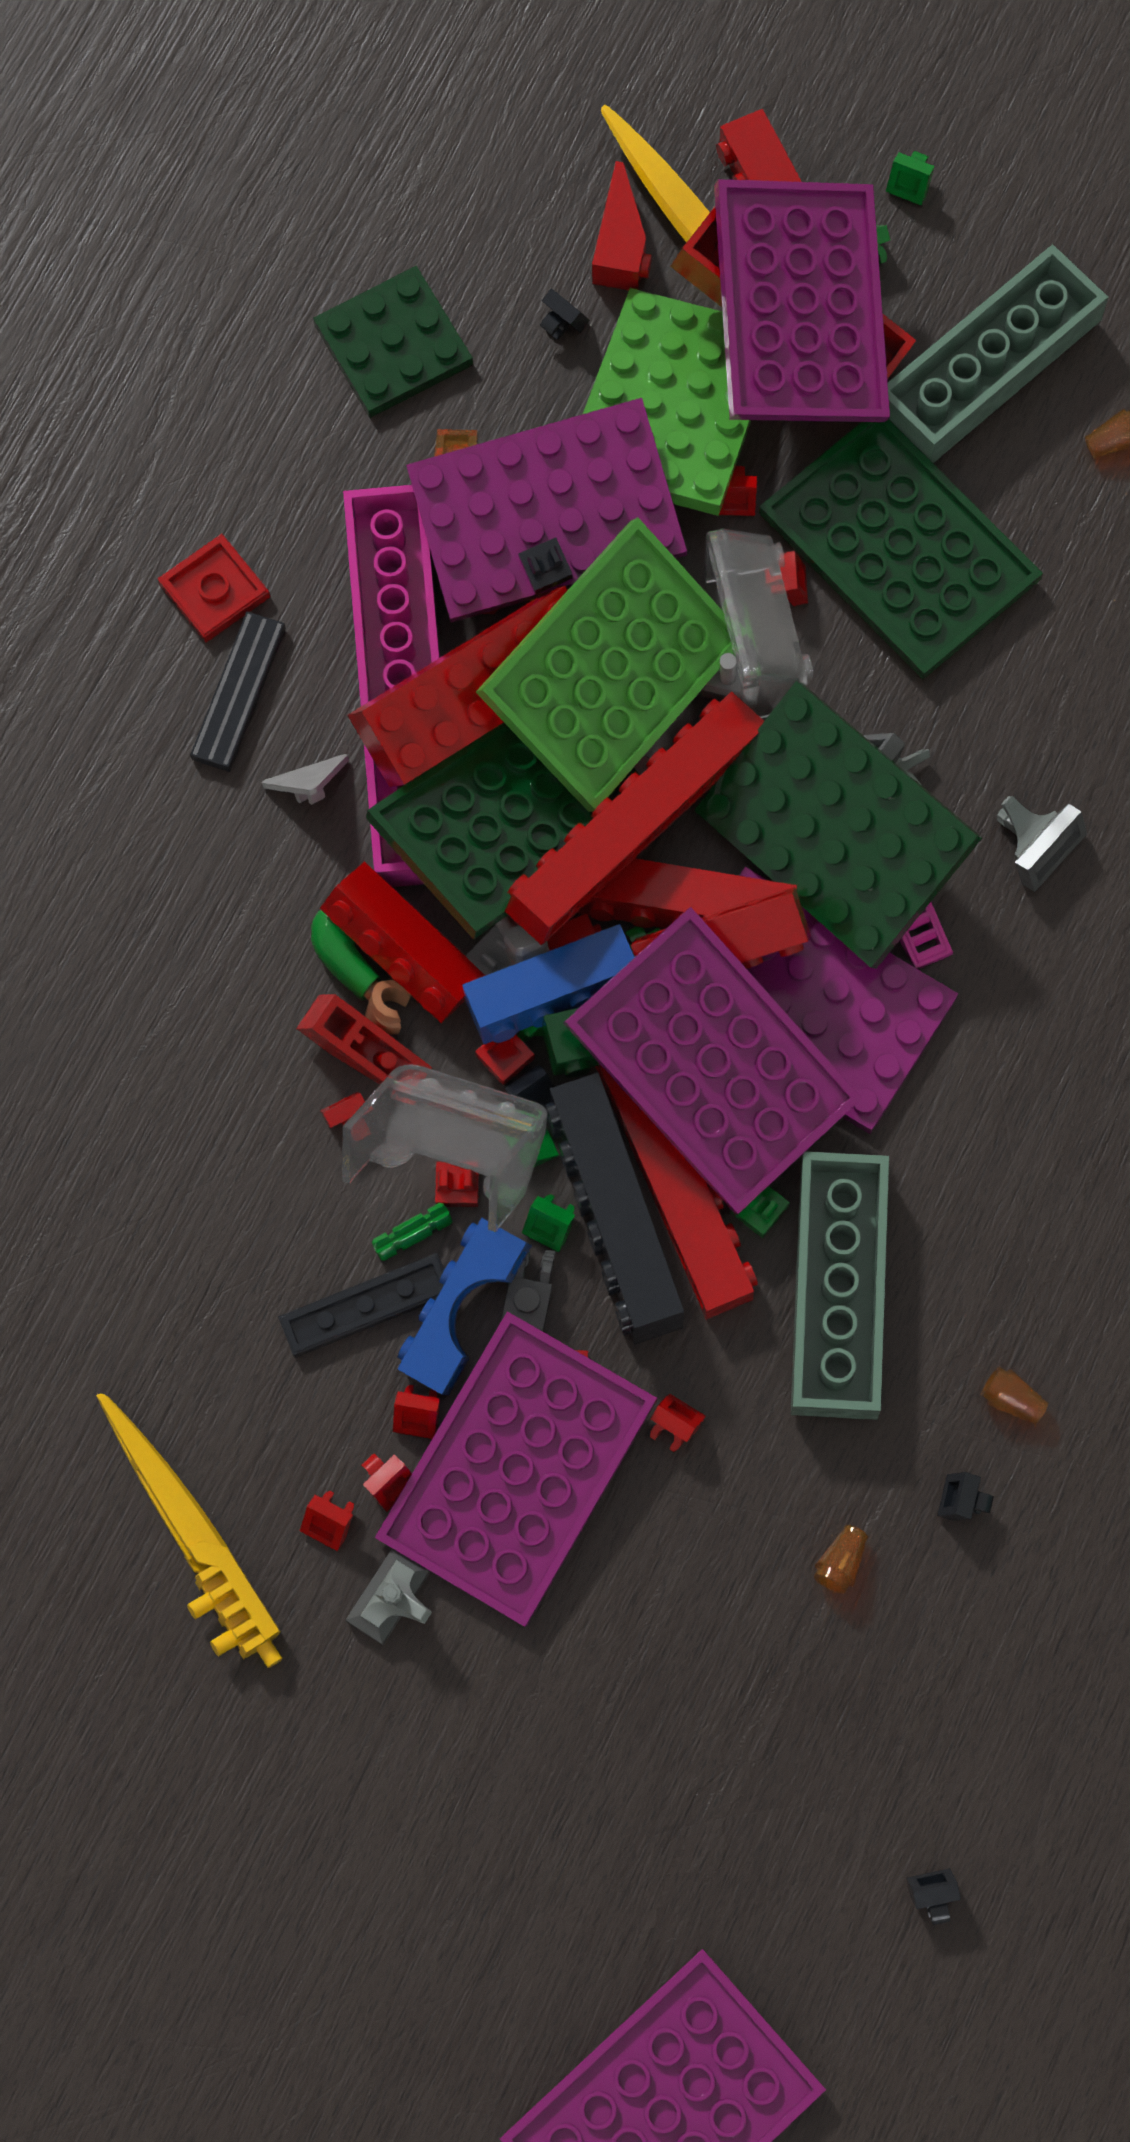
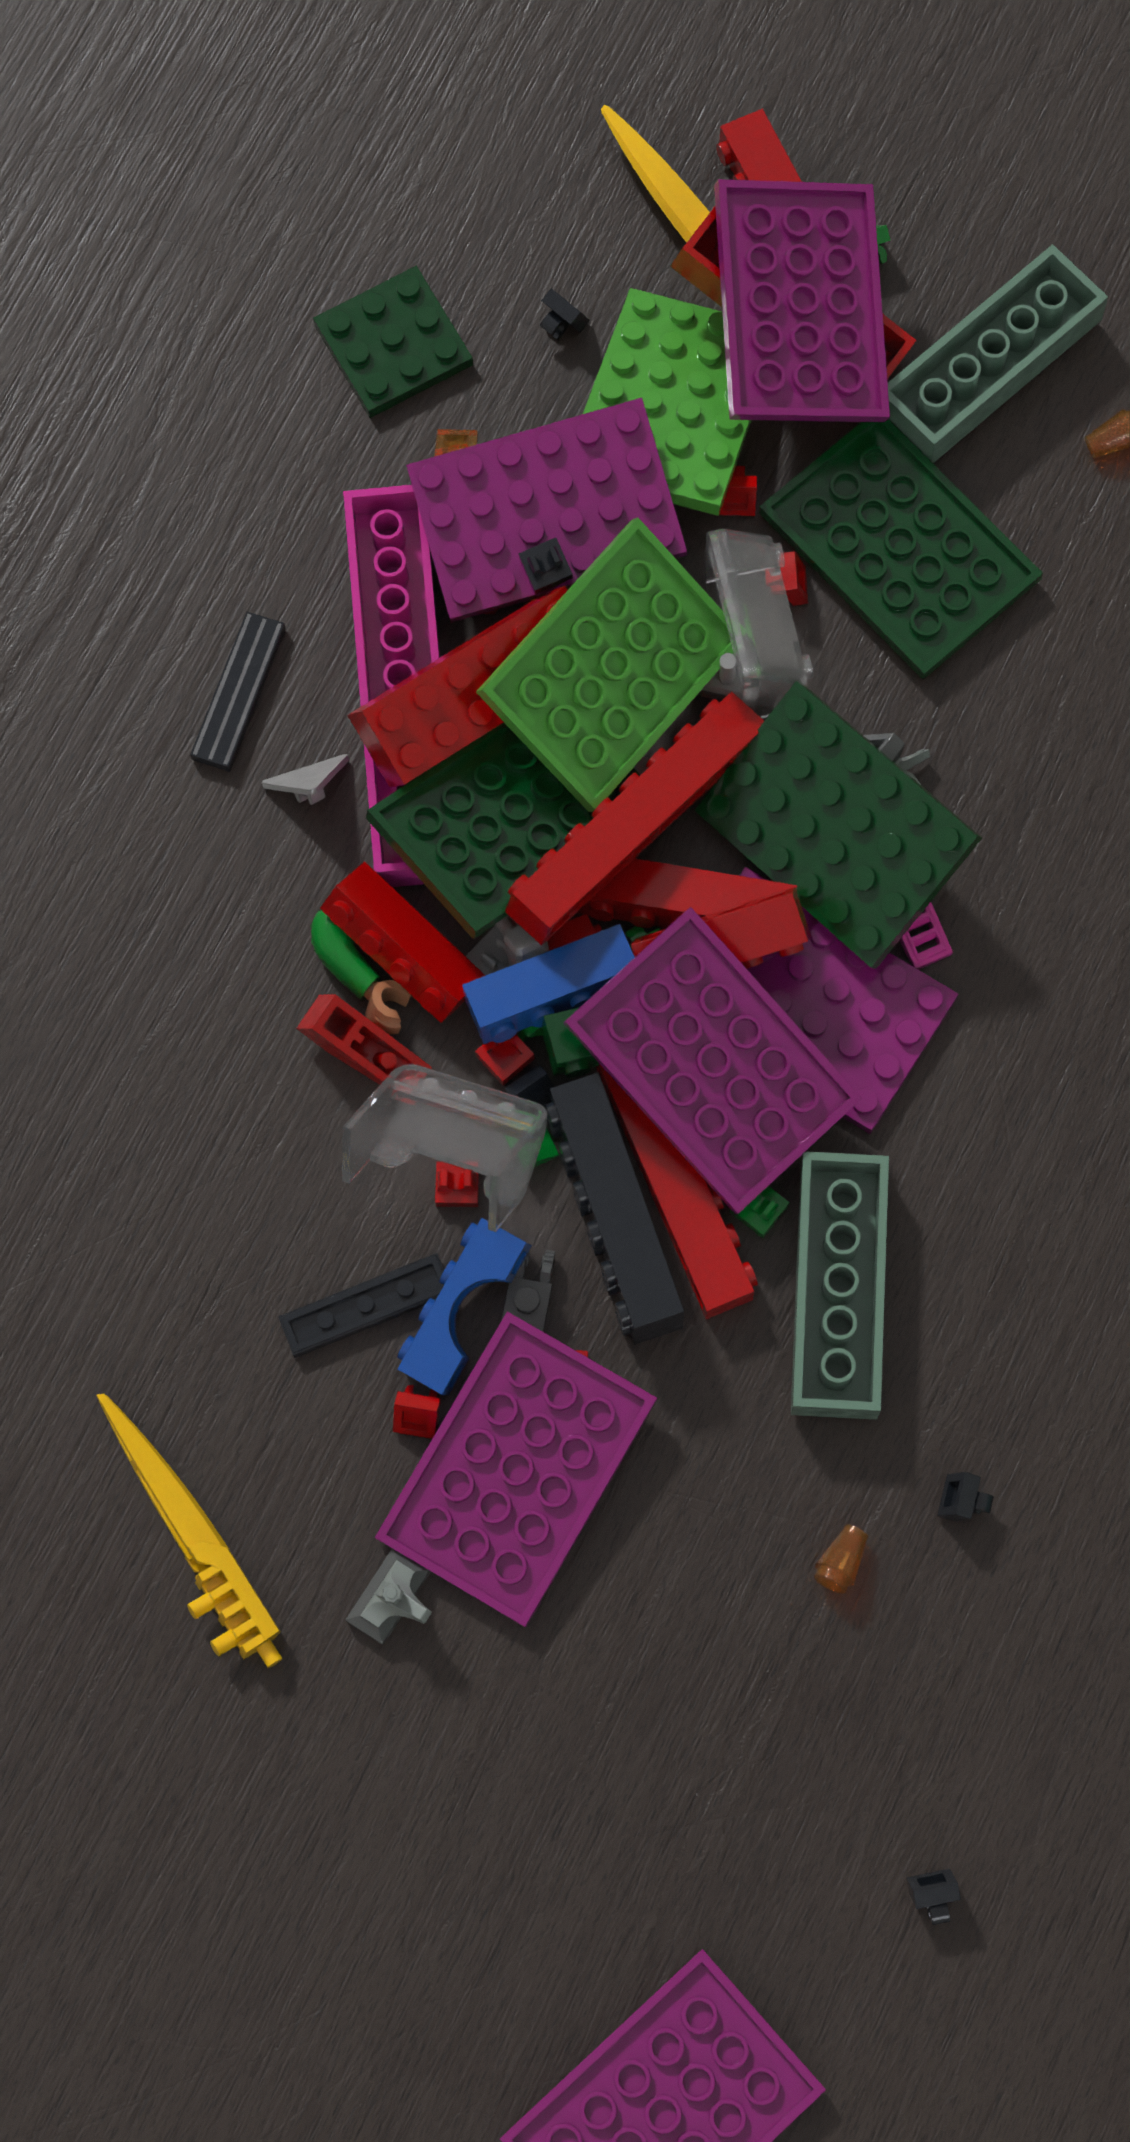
red tile [157,534,271,643] -> none
red tile [300,1491,354,1551] -> none
red tile [320,1091,368,1140] -> none
red tile [361,1453,412,1512] -> none
green axle [372,1203,452,1261] -> none
green tile [522,1194,575,1252] -> none
red slope [592,161,652,290] -> none
red tile [650,1393,706,1452] -> none
green tile [885,151,935,205] -> none
clear orange cone [981,1367,1049,1424] -> none
dark grey piece [997,796,1088,892] -> none

